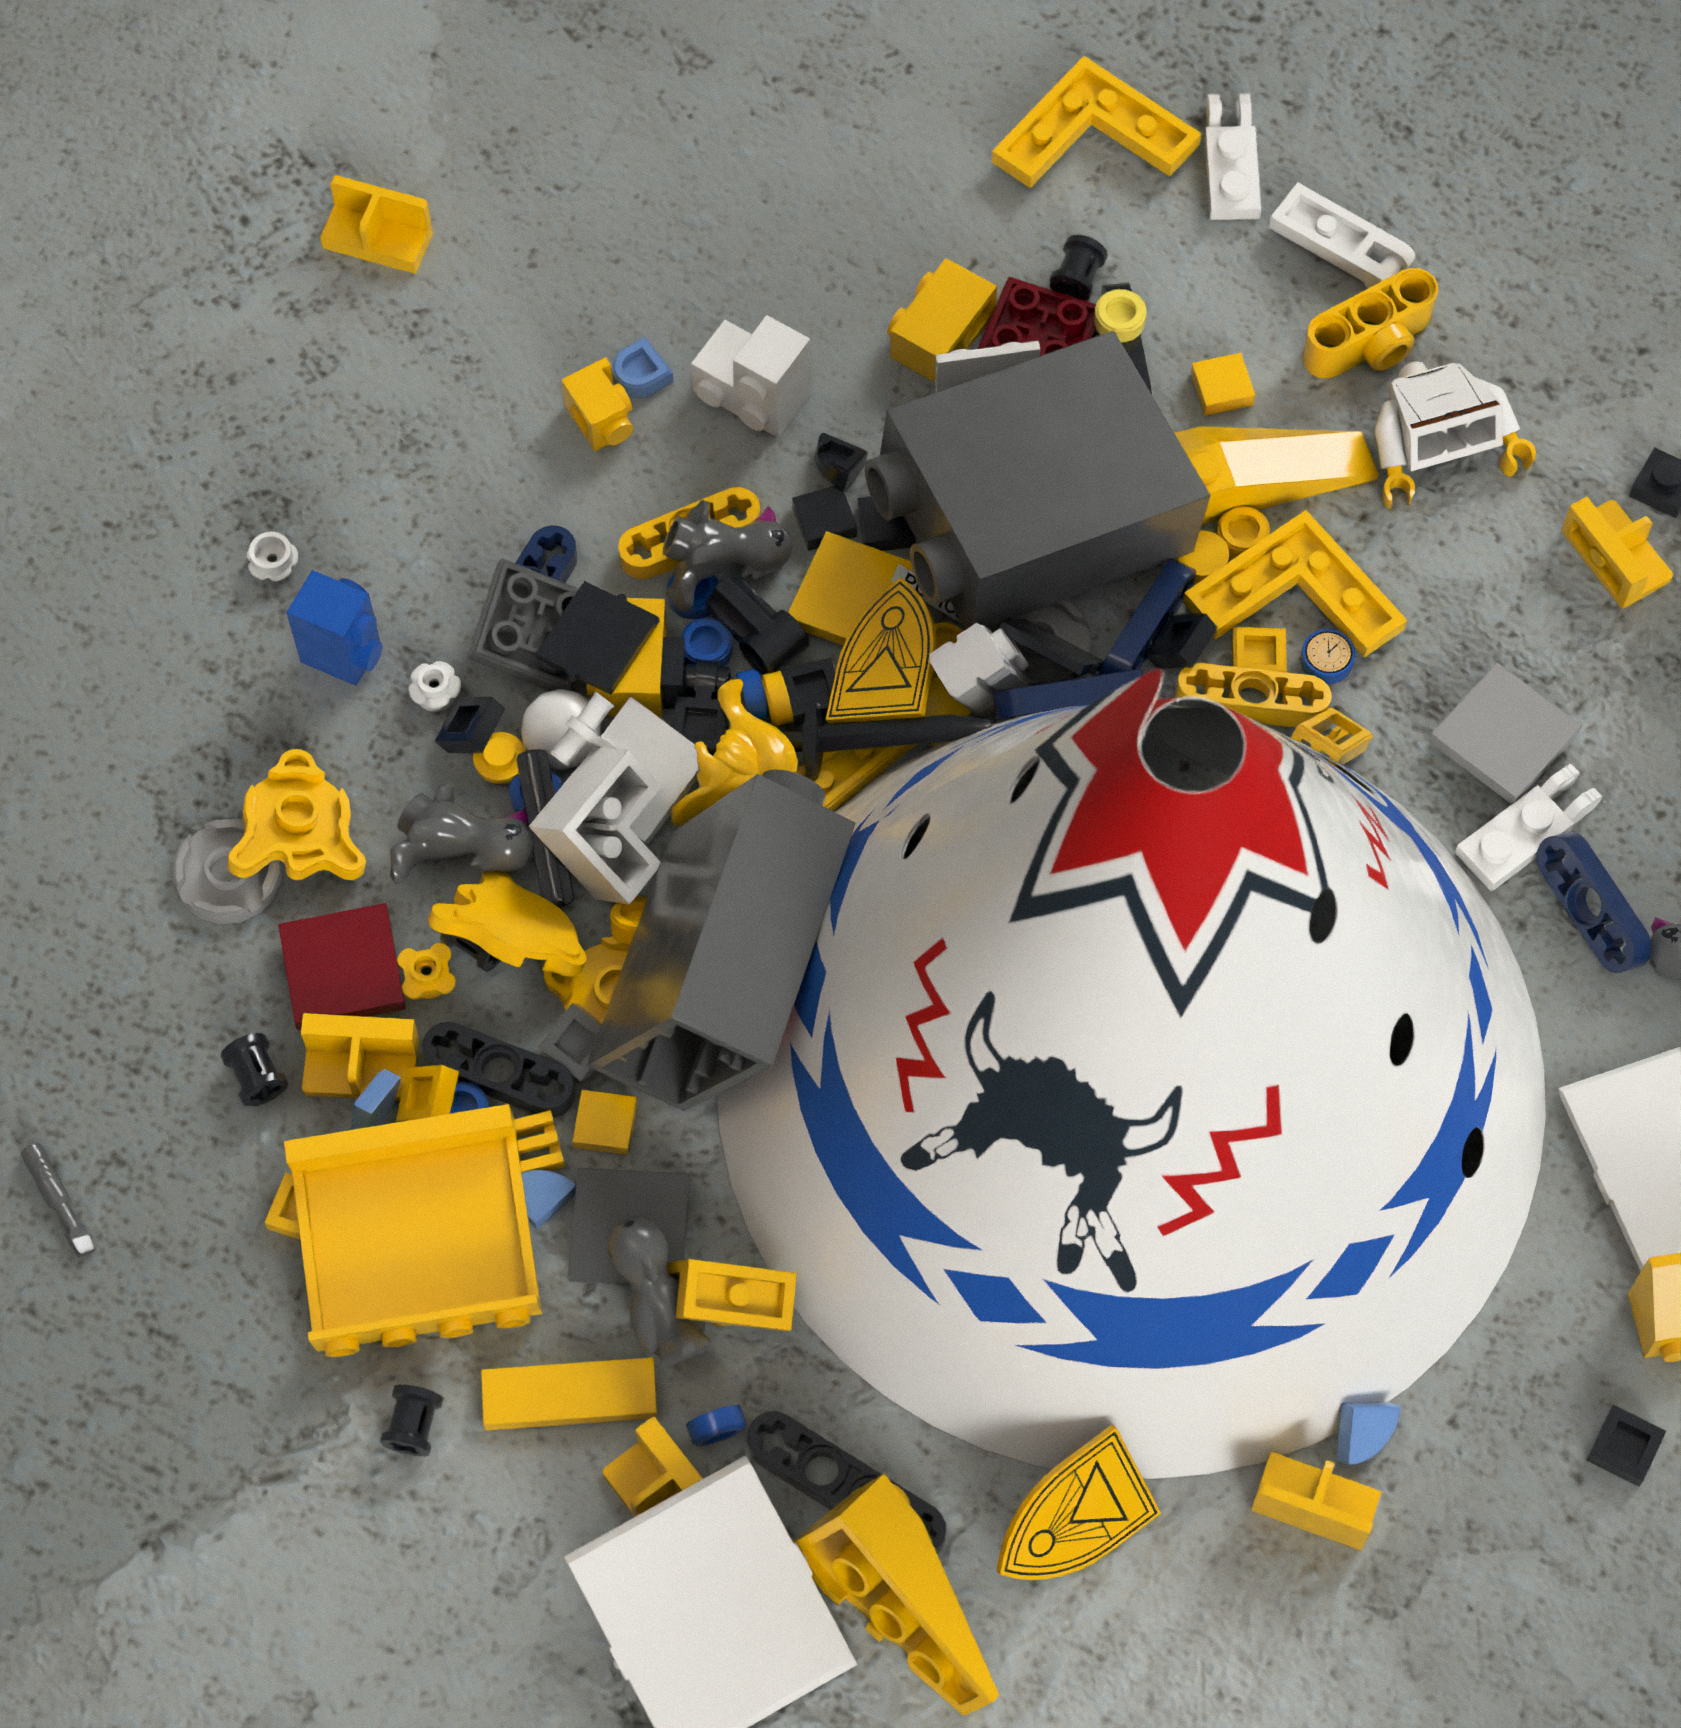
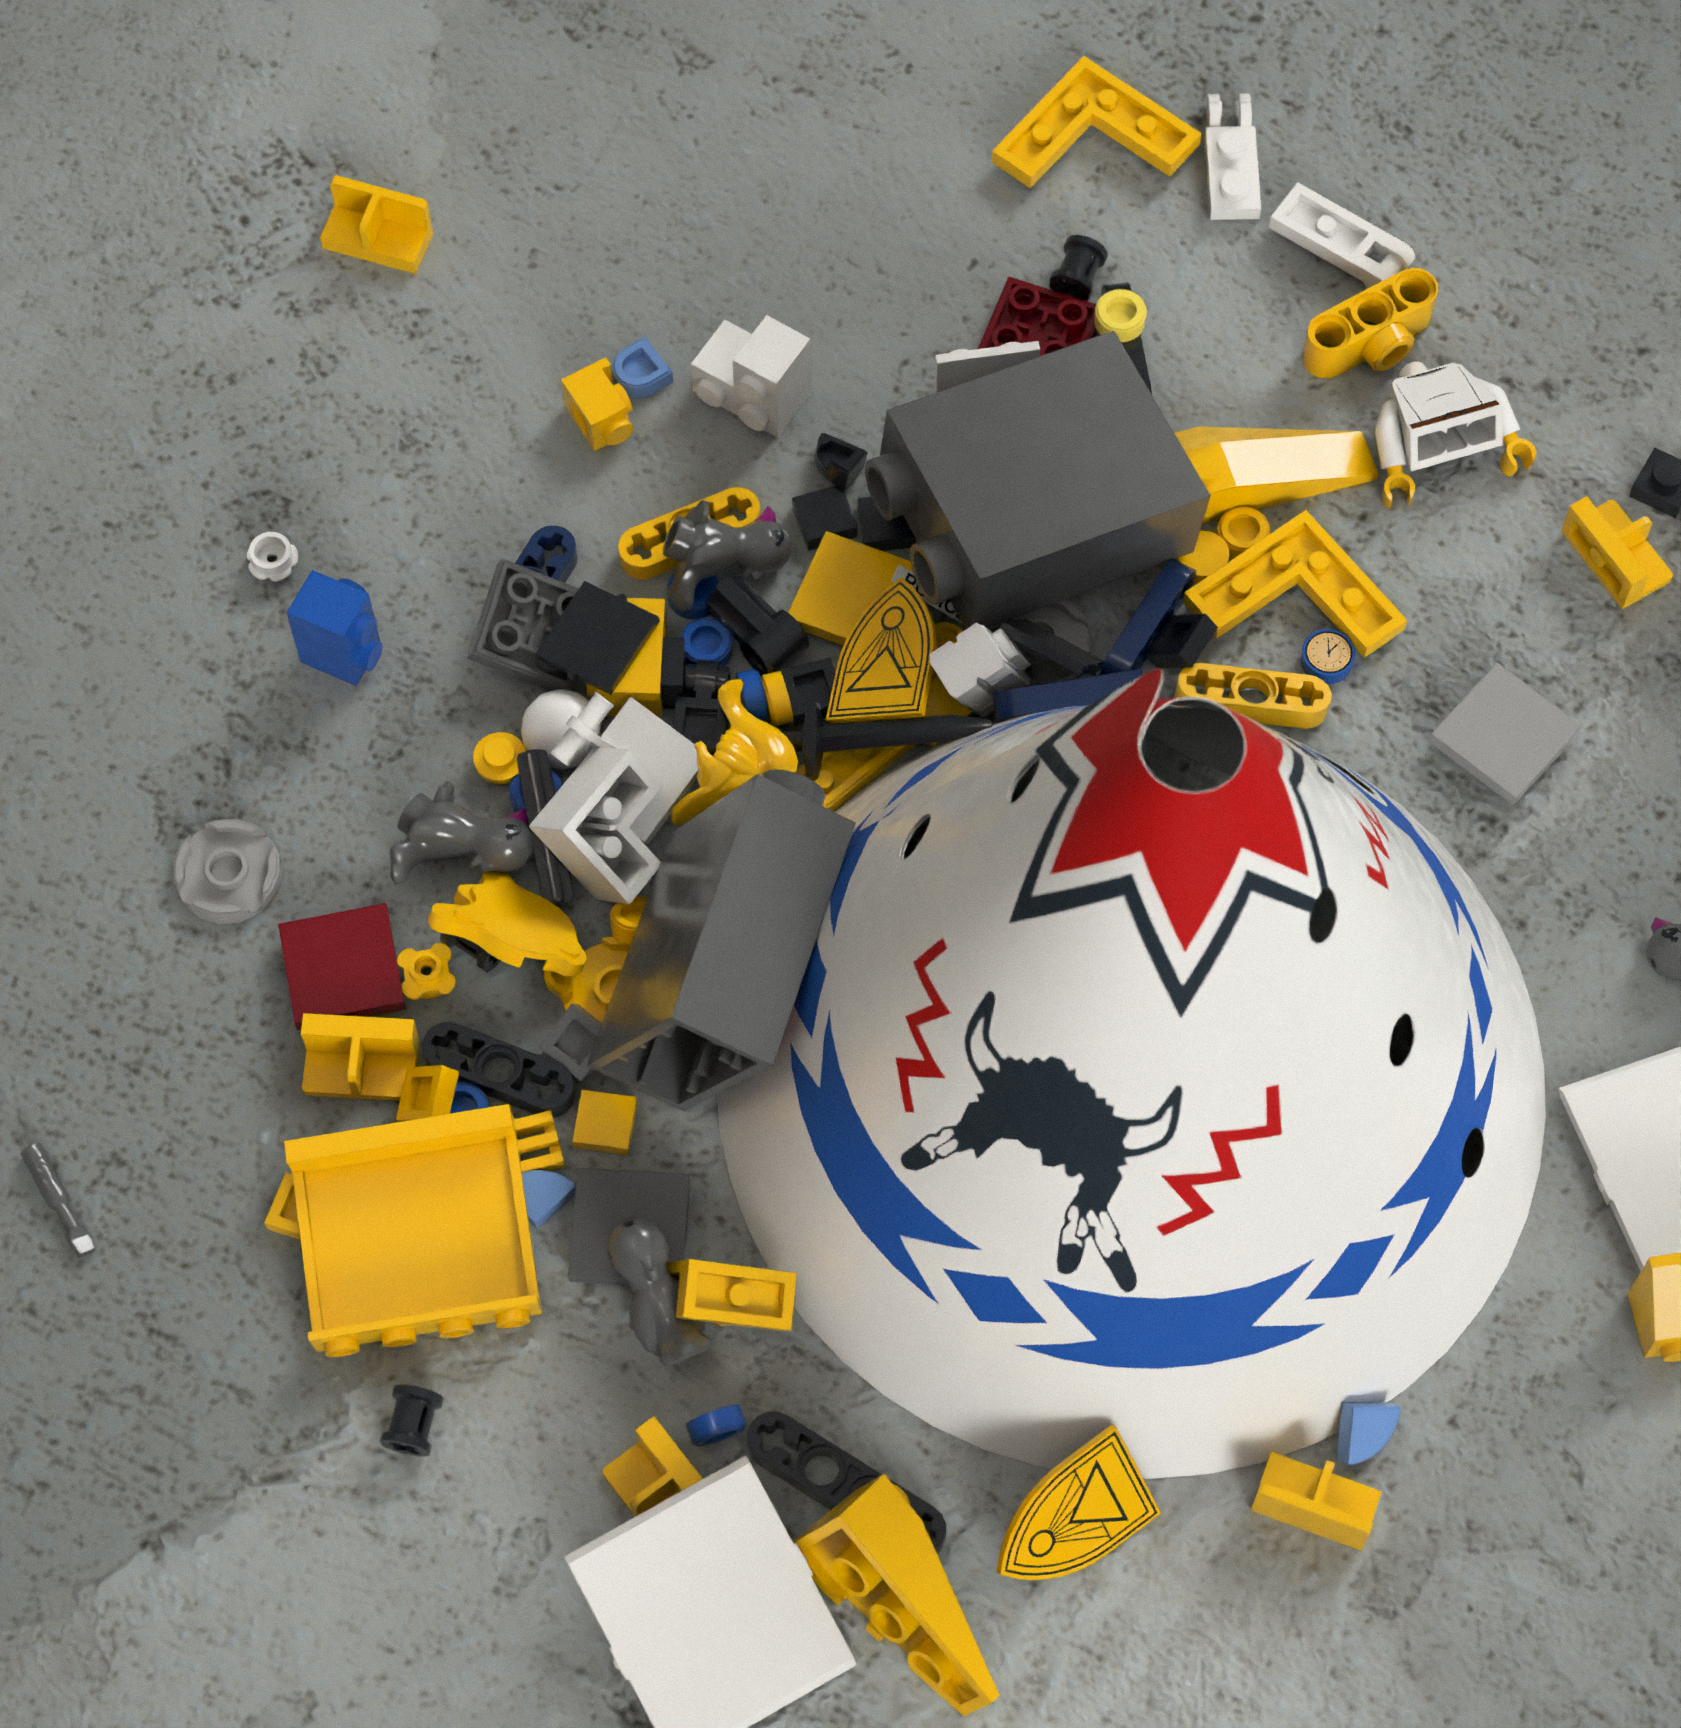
black bush [220,1033,289,1106] -> none
yellow tile [227,749,366,880] -> none
medium blue tile [351,1069,401,1130] -> none
white plate [408,661,461,712] -> none
black tile [435,696,505,753] -> none
yellow tile [481,1357,658,1431] -> none
yellow brick [887,258,997,382] -> none
yellow tile [1190,353,1255,416] -> none
yellow tile [1232,627,1287,672] -> none
yellow tile [1291,708,1374,768] -> none
white hinge [1455,764,1602,891] -> none
dark blue beam [1537,832,1652,973] -> none
black tile [1586,1405,1666,1487] -> none

